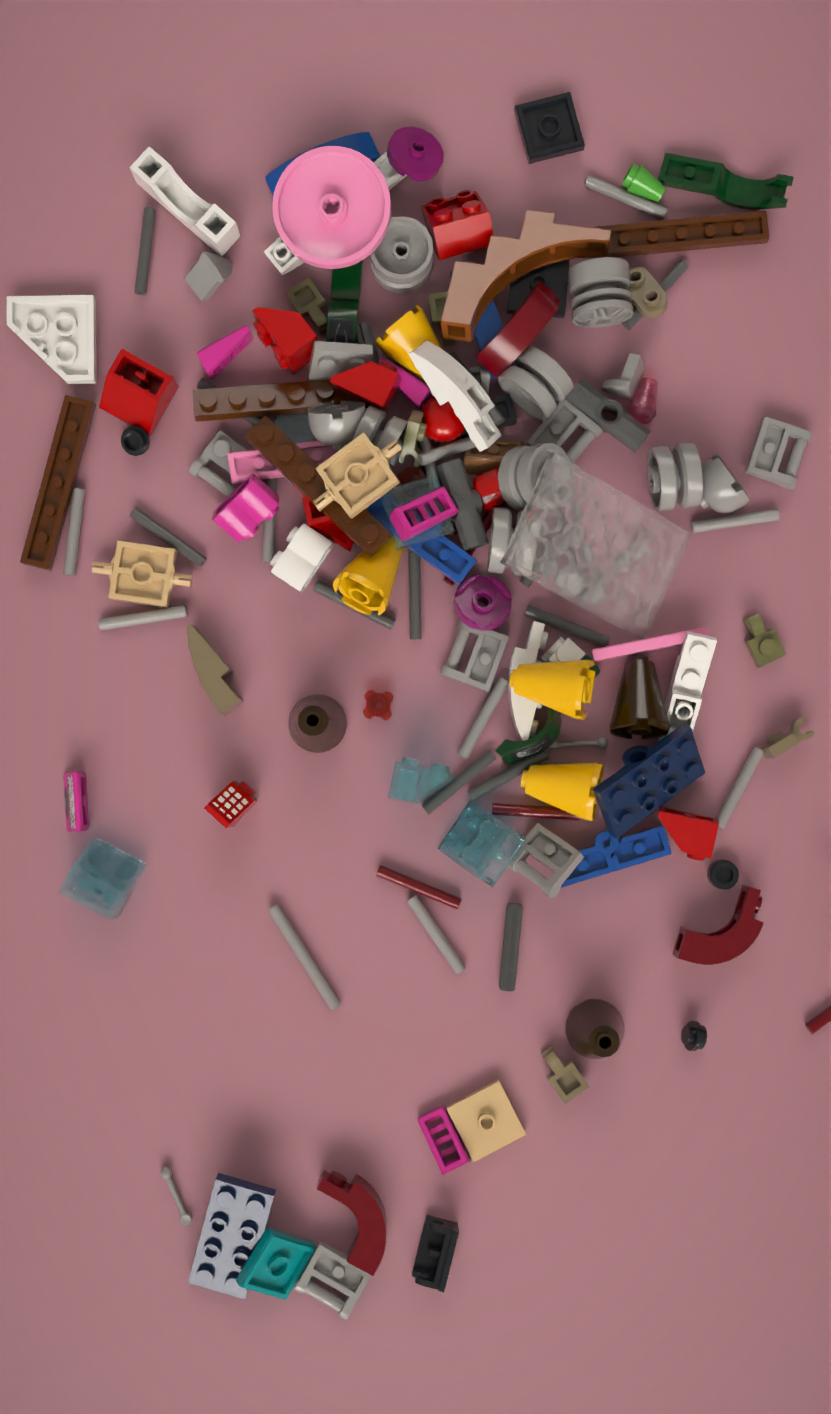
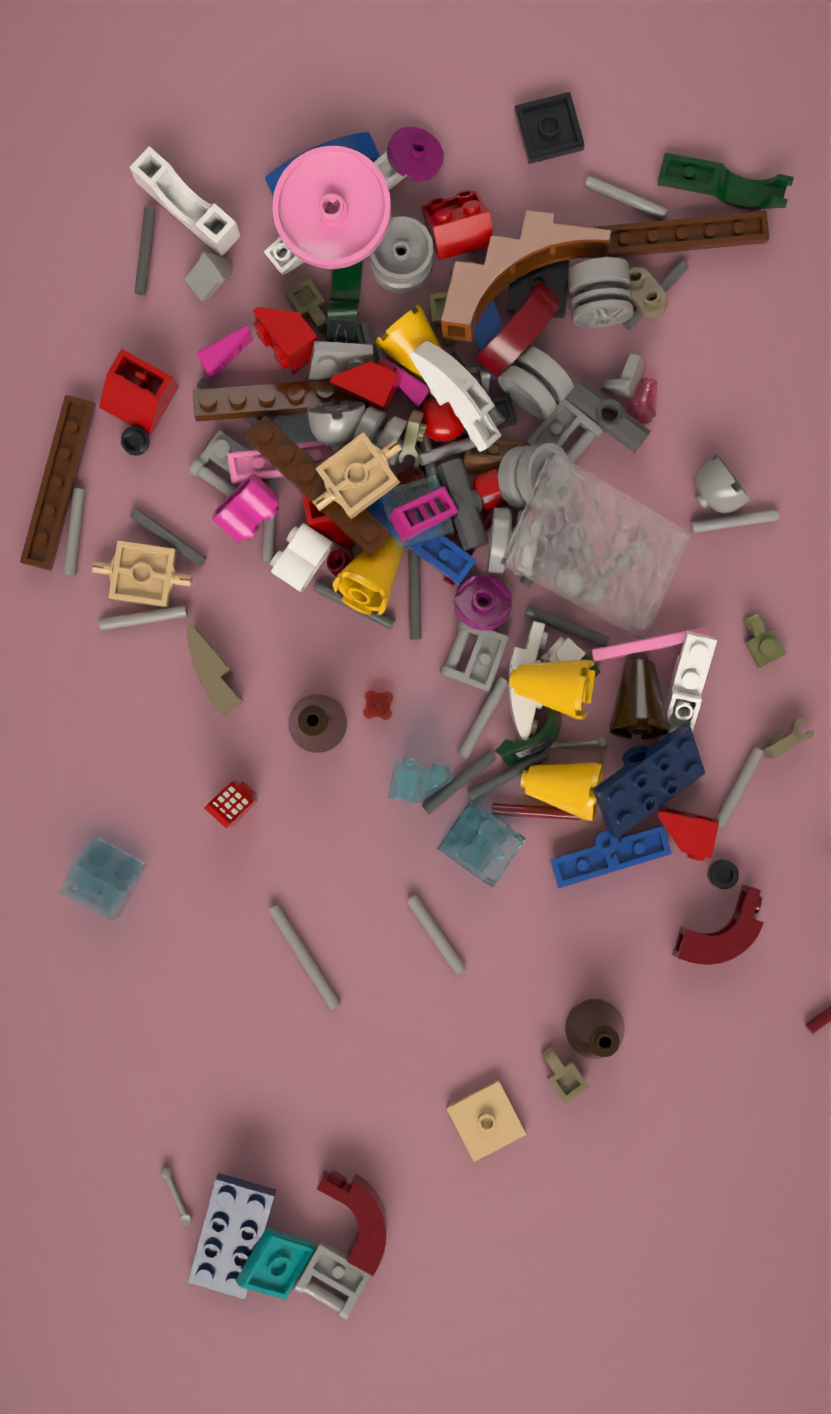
white plate [7,295,97,384] -> none
dark pink slope [63,772,89,832] -> none
dark red bar [376,865,462,909] -> none
black hinge [412,1215,459,1293] -> none
dark pink slope [417,1105,471,1175] -> none
dark grey axle [499,903,523,991] -> none
light grey plate [507,823,584,898] -> none
bright green cone [621,163,666,203] -> none
light grey wheel [647,442,703,512] -> none
black plate [681,1021,707,1051] -> none
light grey plate [745,416,812,490] -> none
none -> dark red plate [327,548,354,576]

